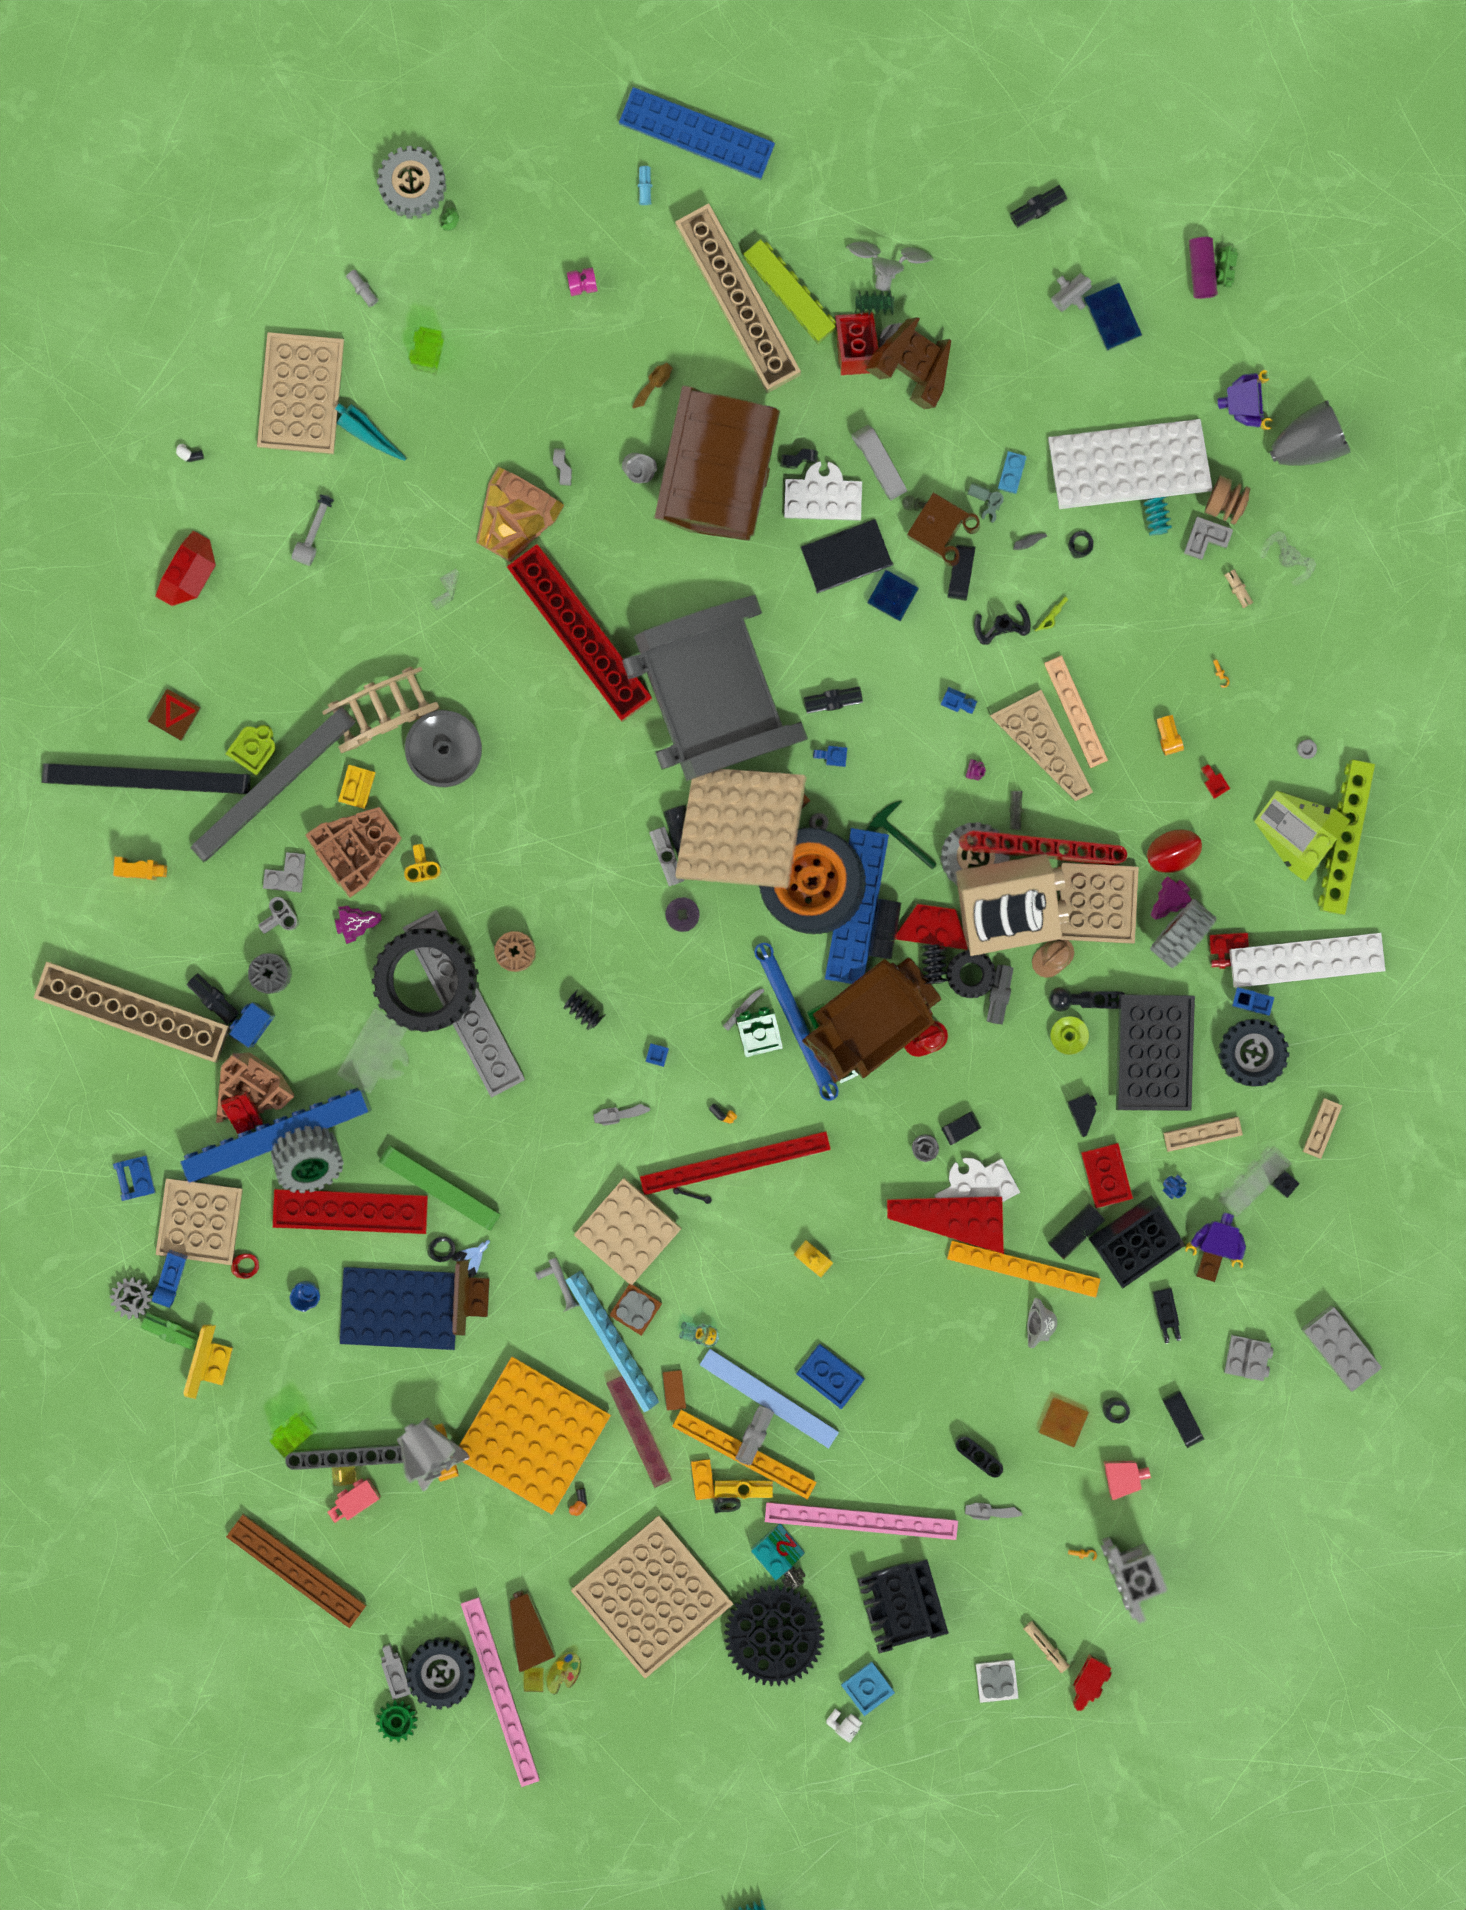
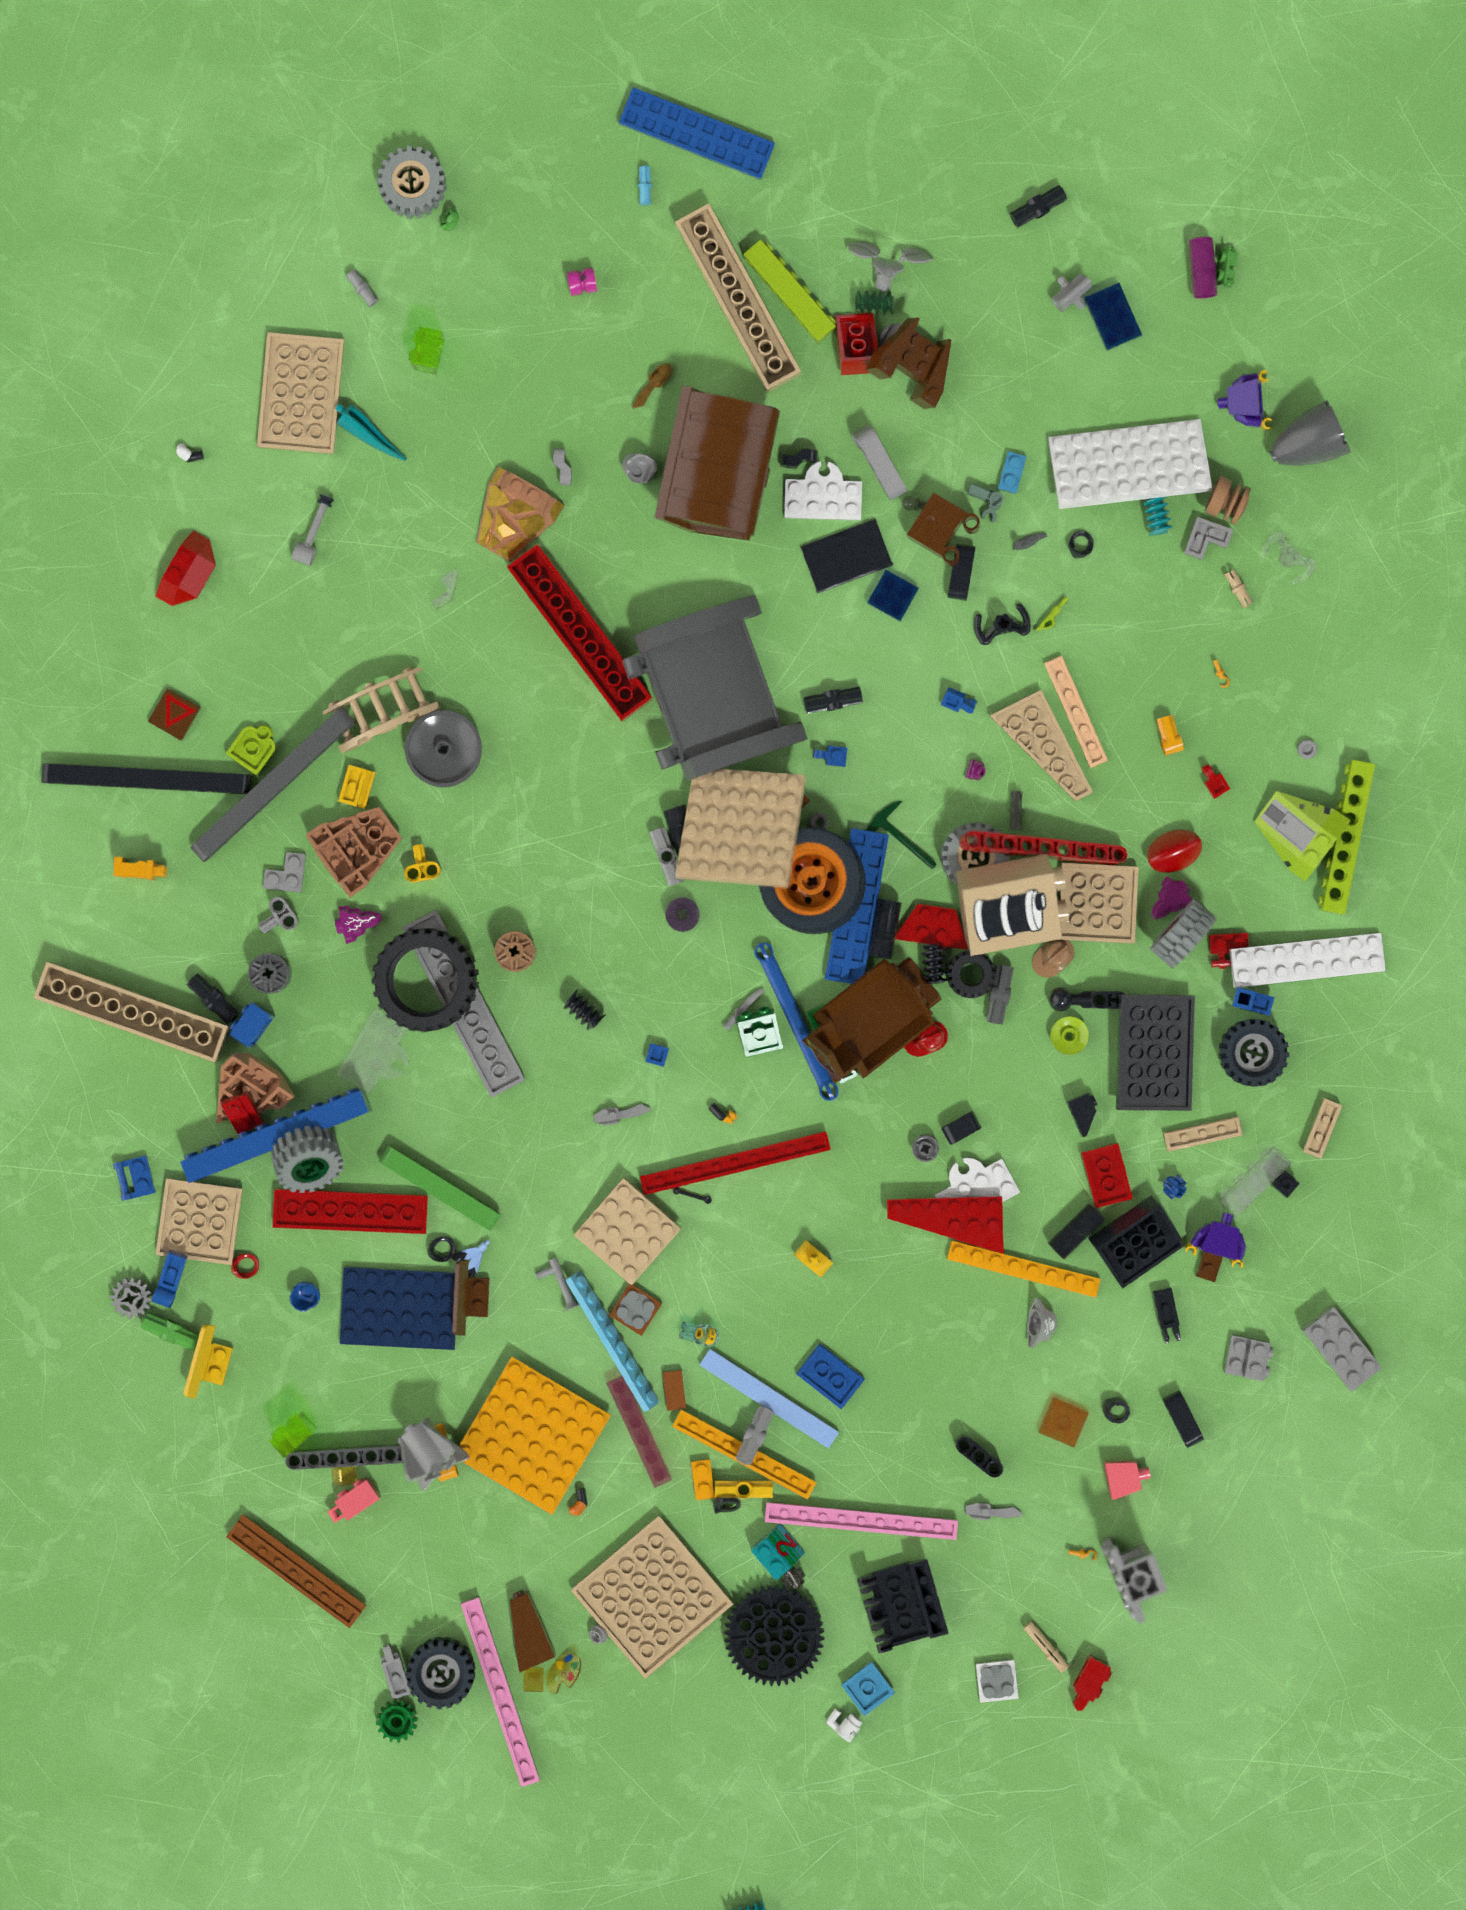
none -> light grey plate [589,1625,607,1644]

